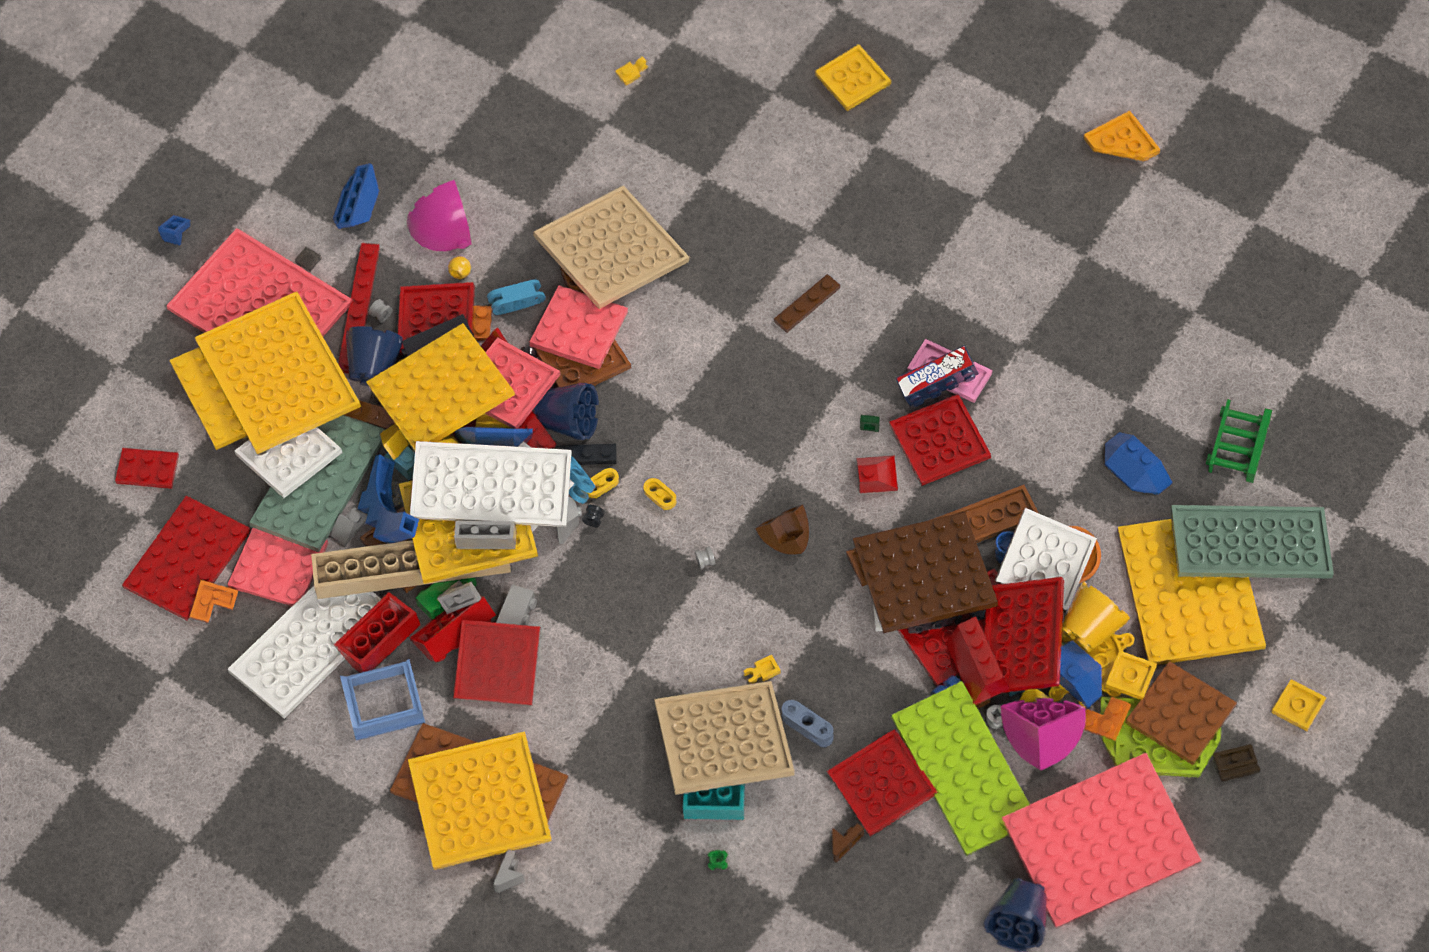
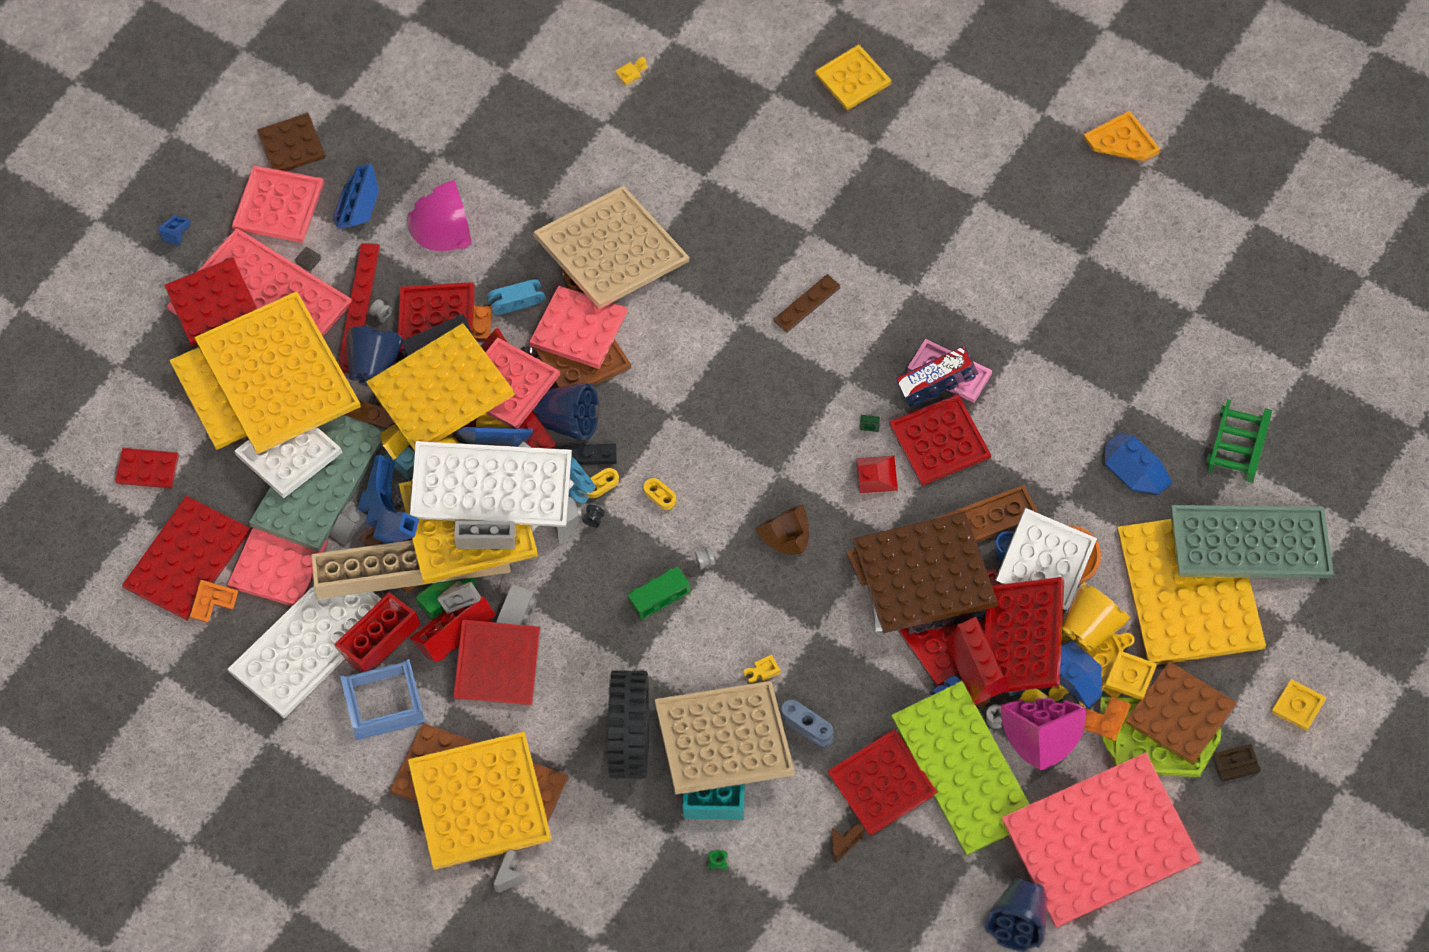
yellow piece [448,256,471,280] -> none
none -> red plate [164,258,257,346]
none -> coral plate [232,166,324,243]
none -> reddish brown plate [257,113,326,171]
none -> black tyre [608,670,649,779]
none -> green brick [628,566,691,620]

